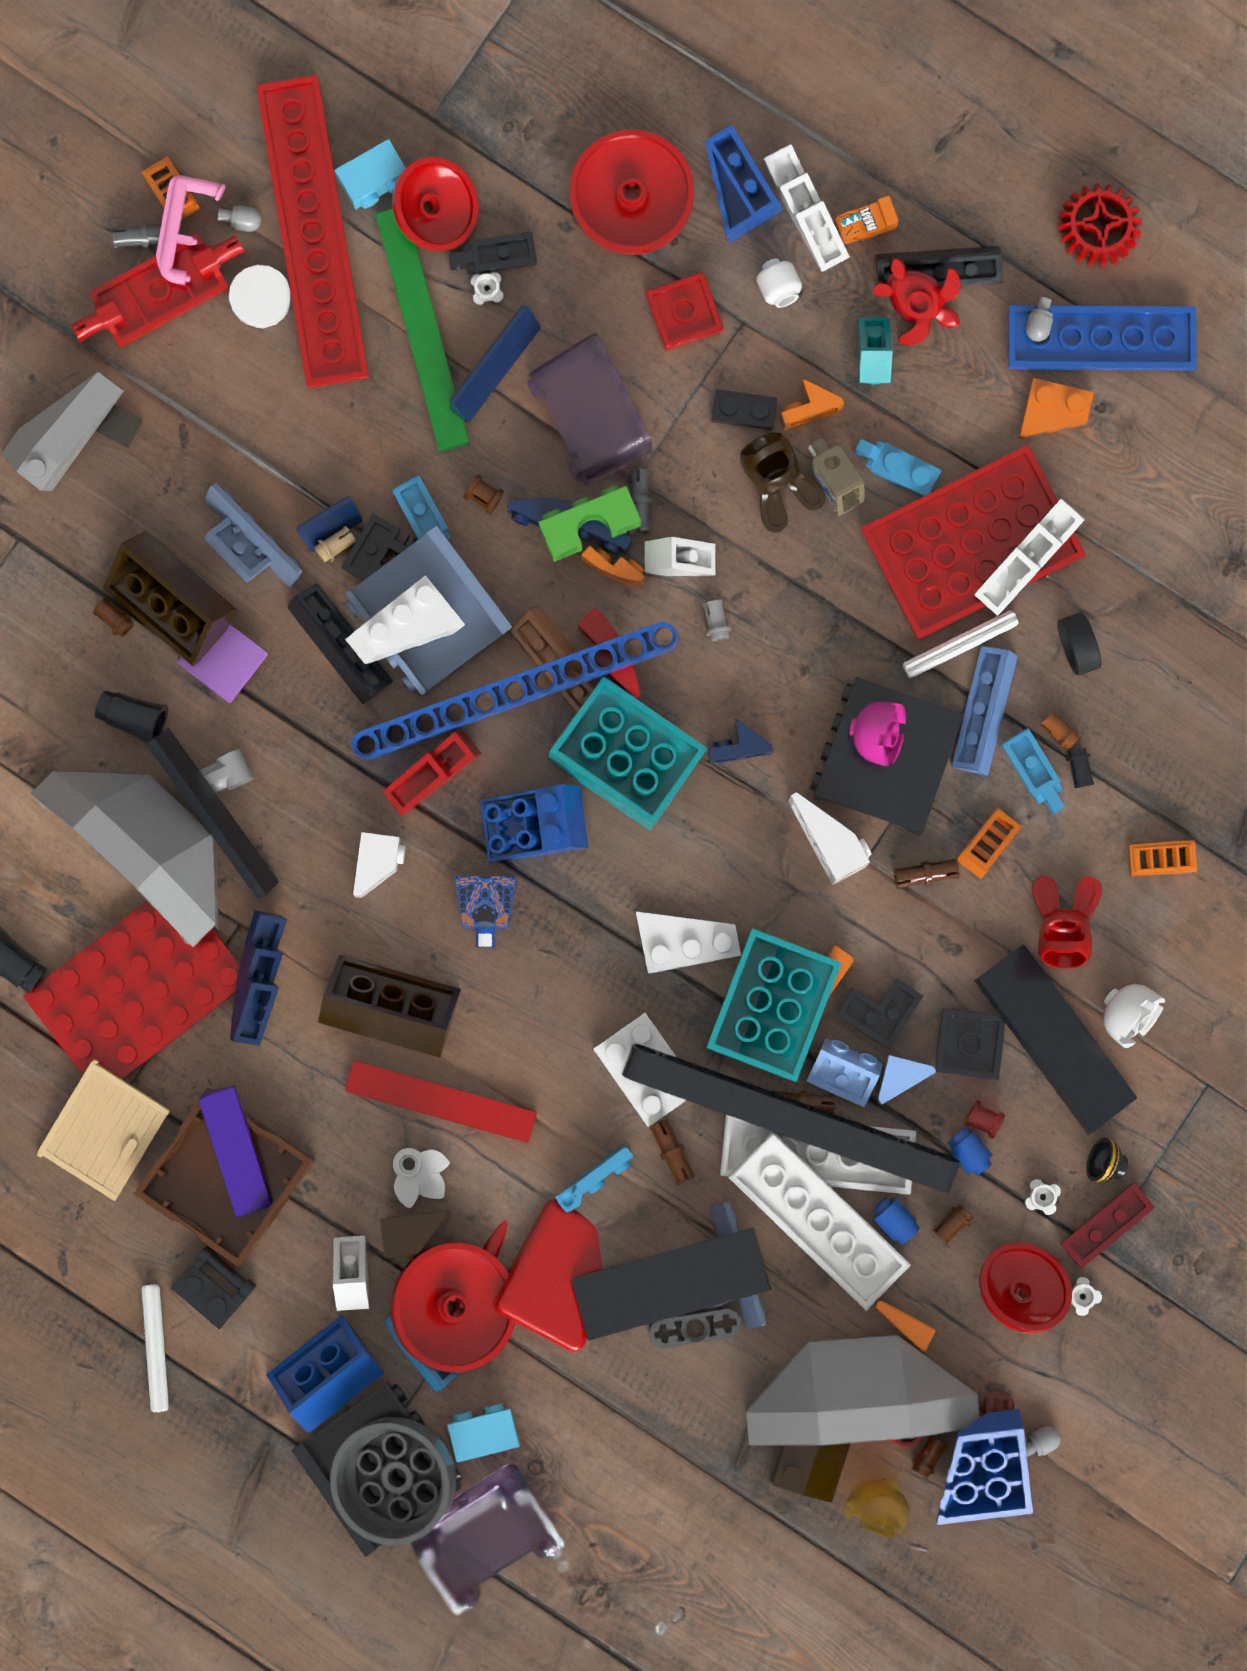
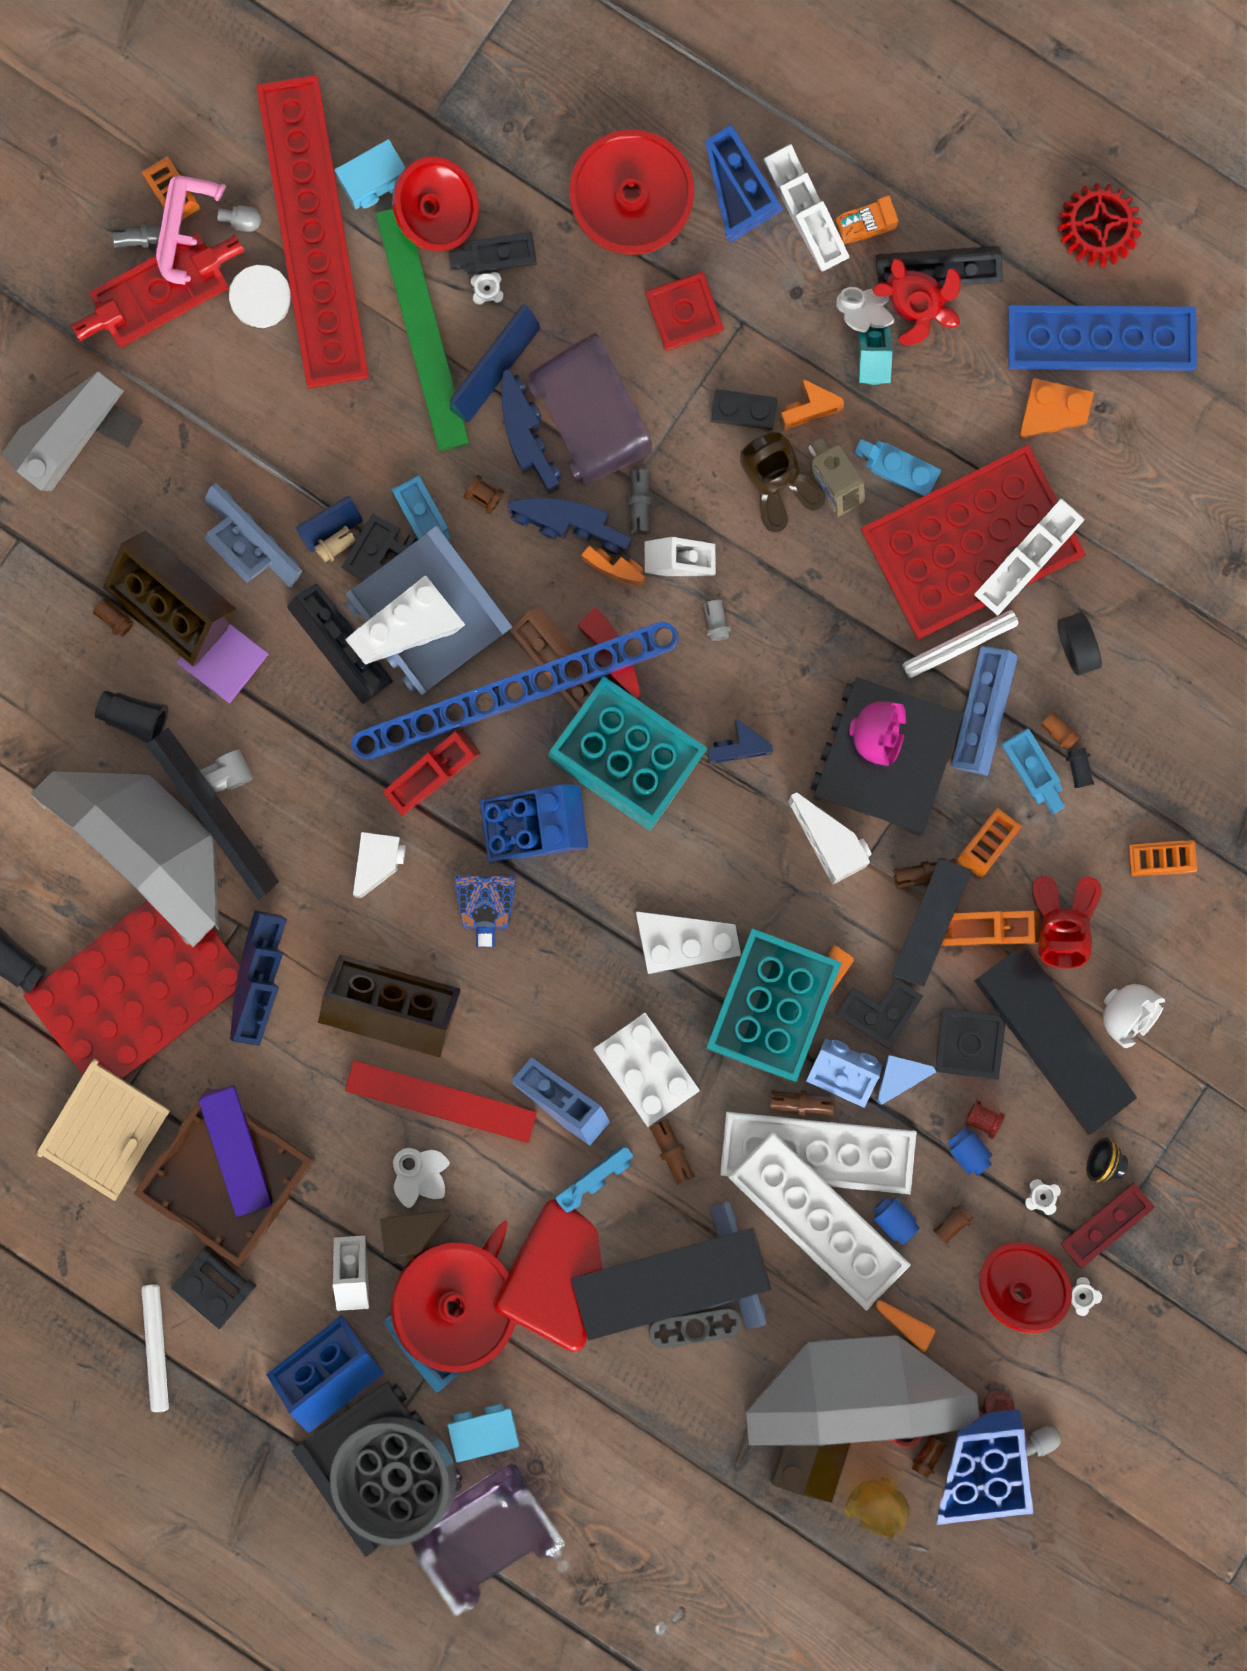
bright green arch [538,485,641,562] -> none
black beam [622,1044,961,1193] -> none
white head [757,258,802,308] -> none
light grey cylinder [1026,297,1053,341] -> none
none -> dark blue slope [502,369,562,494]
none -> medium blue slope [511,1057,610,1146]
none -> white plate [836,287,894,332]
none -> black slope [892,858,972,987]
none -> orange slope [941,911,1040,946]

